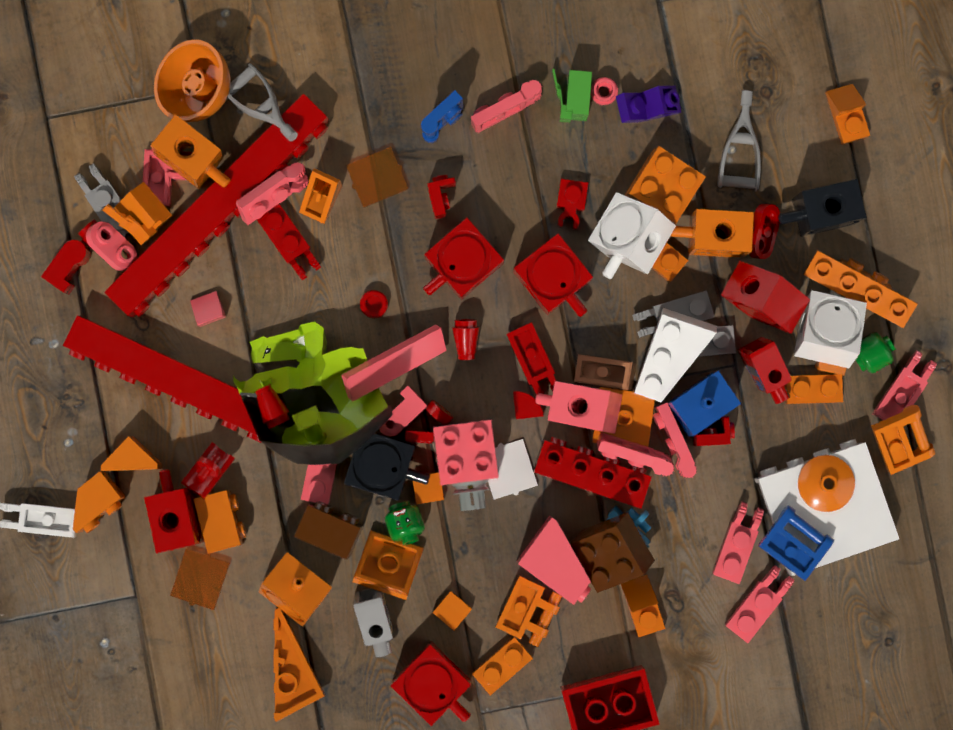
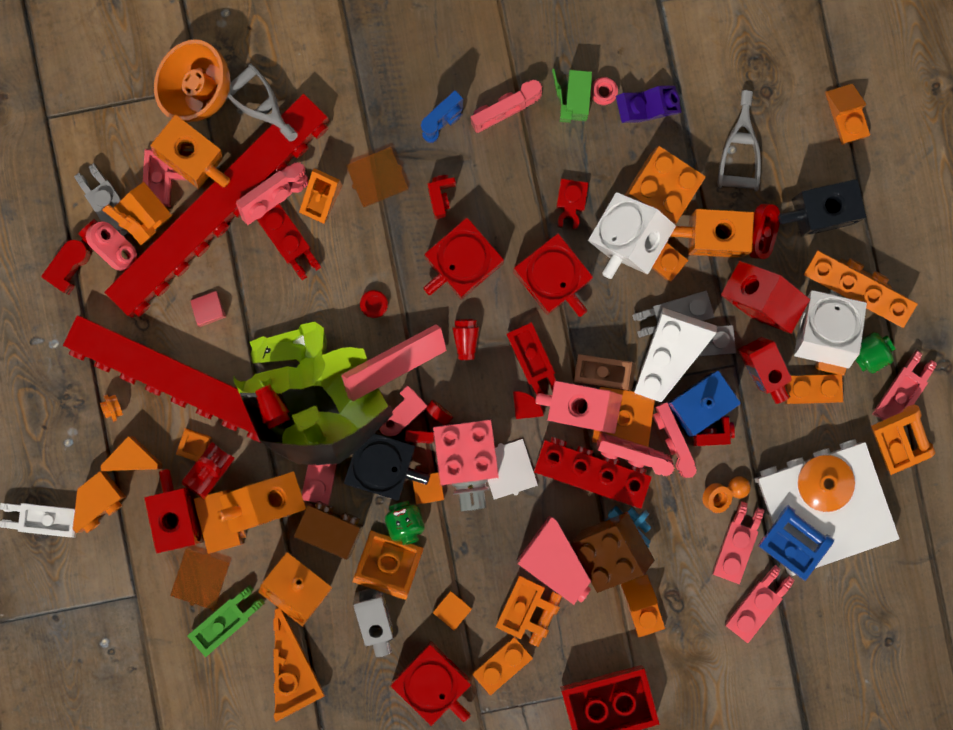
none -> orange plate [100,394,123,422]
none -> orange tile [176,428,213,462]
none -> bright green hinge [187,585,265,657]
none -> orange piece [217,471,306,534]
none -> orange plate [702,476,751,513]

